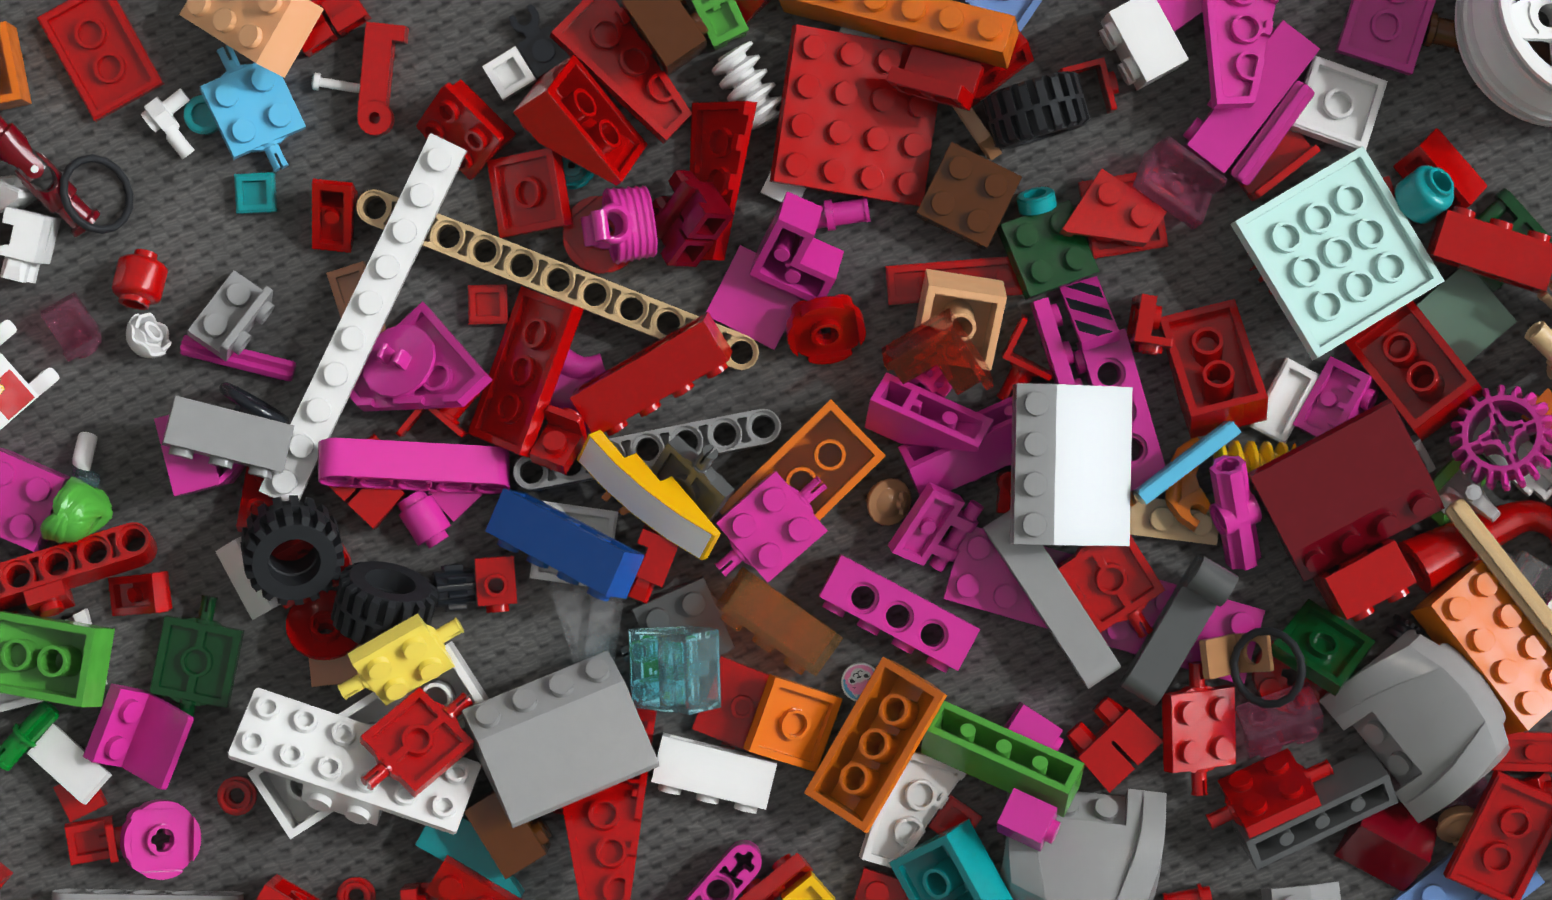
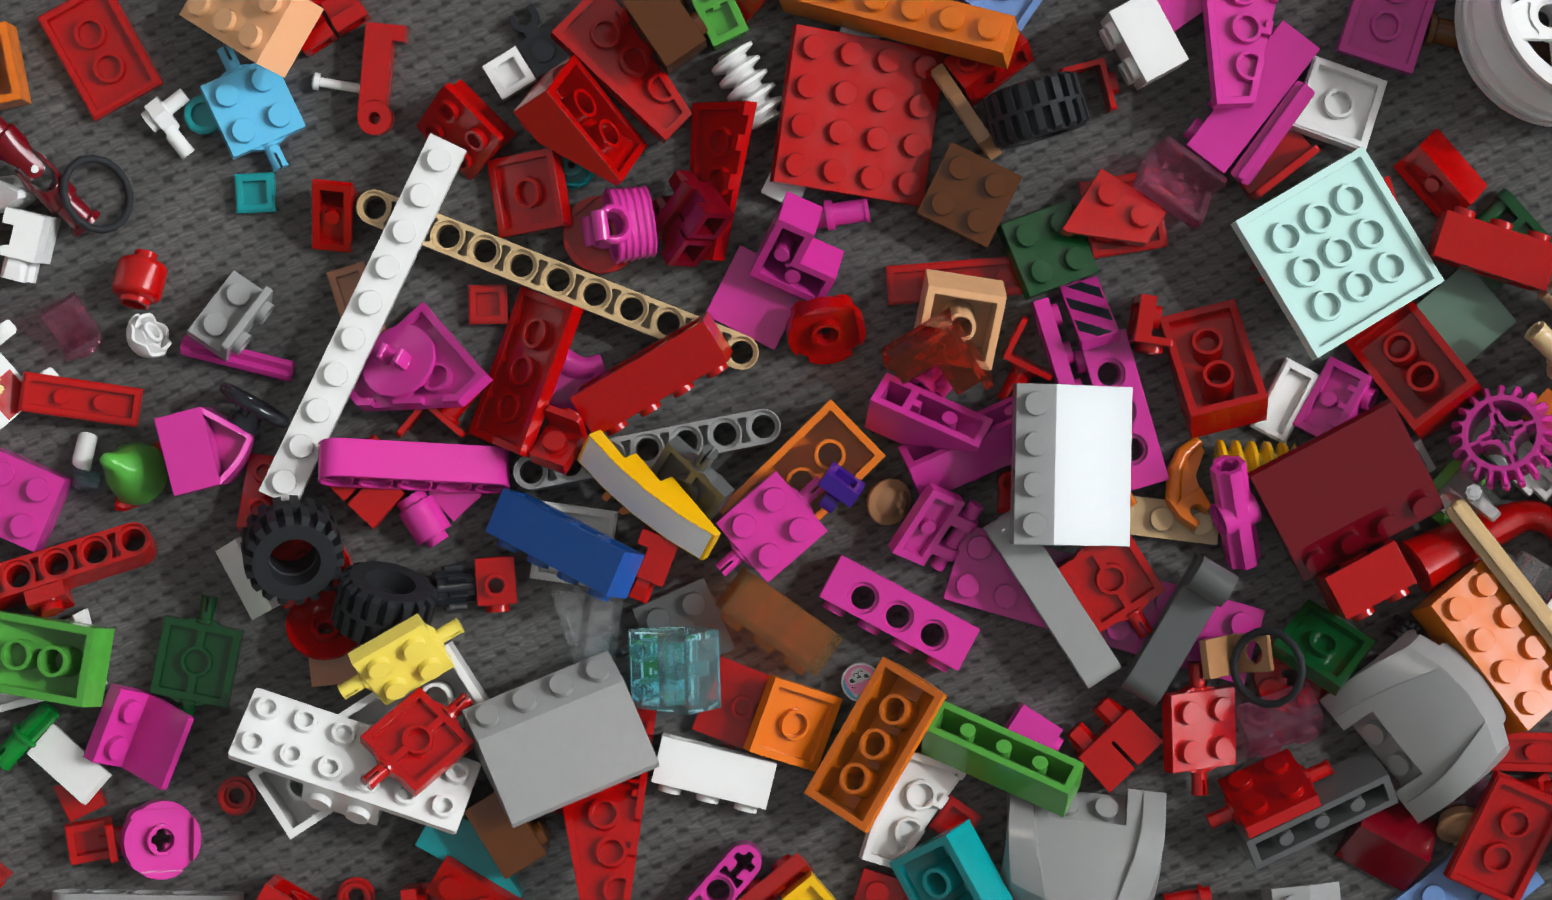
bright green hair [40,476,113,543] -> none
red slope [108,571,172,616] -> none
light grey brick [162,396,294,479] -> none
red panel [886,46,984,111] -> none
dark pink brick [997,788,1061,852] -> none
teal tile [1016,187,1057,216] -> none
medium azure tile [1133,421,1241,505] -> none
teal head [1395,165,1454,224] -> none
none -> red tile [17,371,143,427]
none -> bright green hat [100,441,168,511]
none -> dark purple tile [818,461,866,514]

